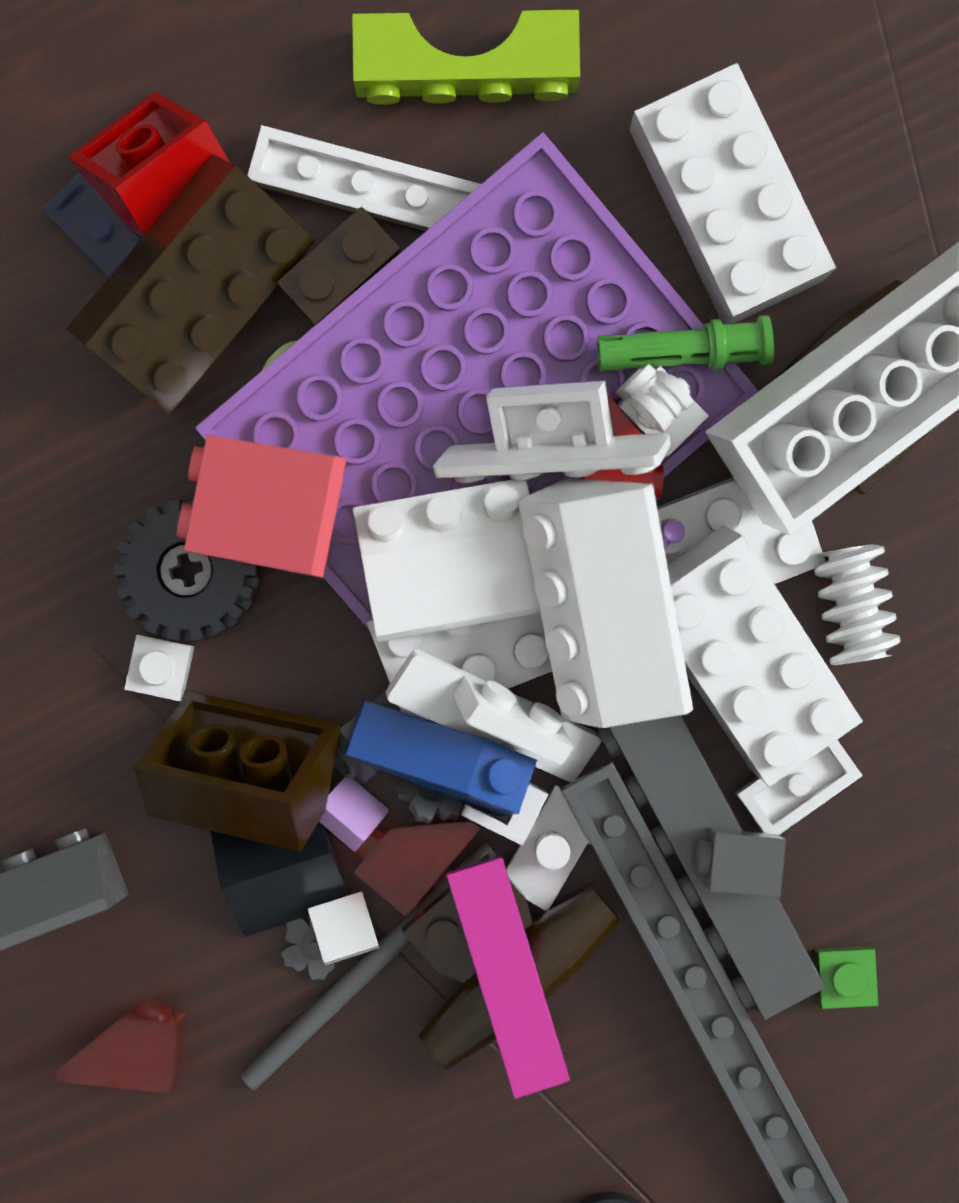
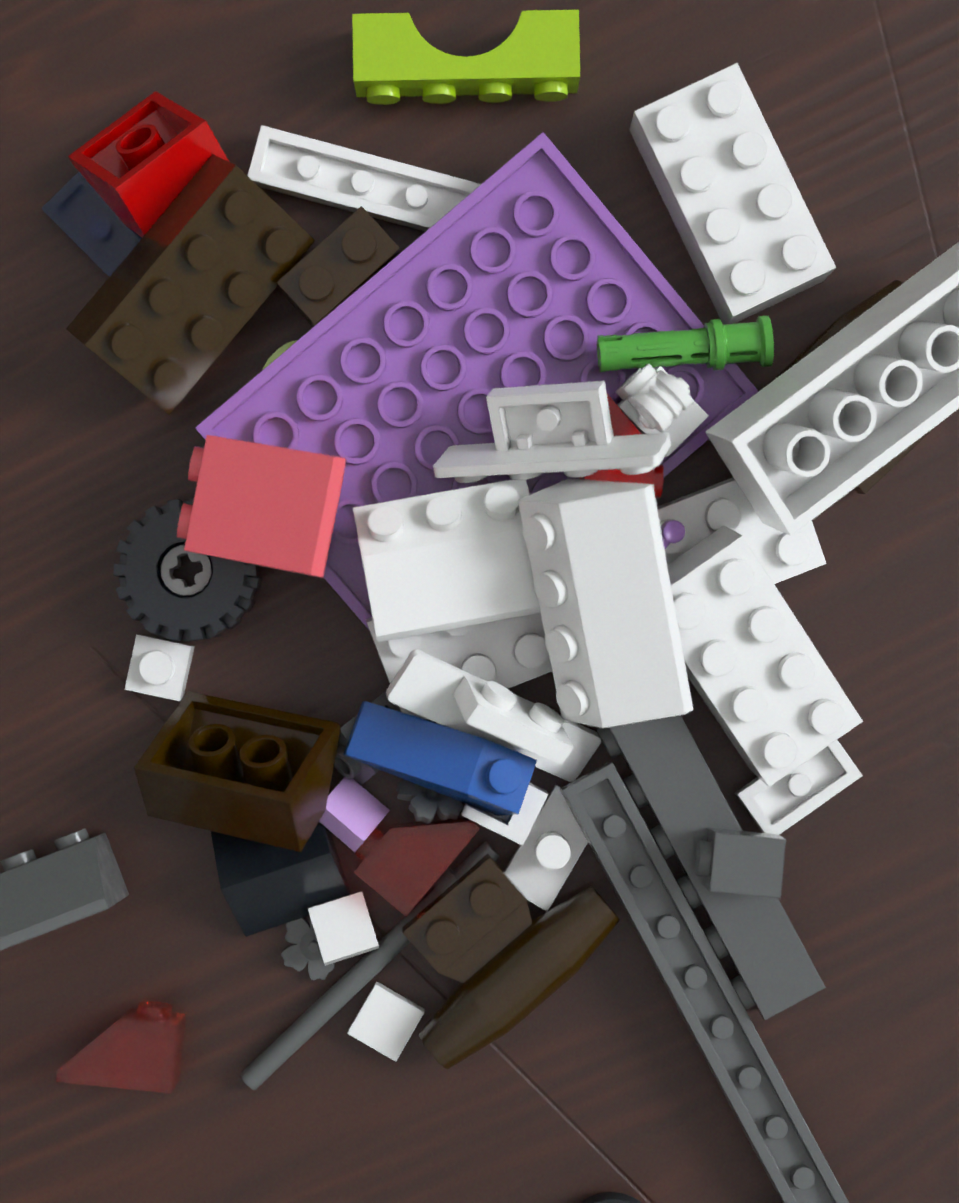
dark pink tile [446,856,570,1099] -> none
white piece [814,544,901,665] -> none
bright green plate [815,946,878,1009] -> none
none -> white tile [347,981,425,1062]

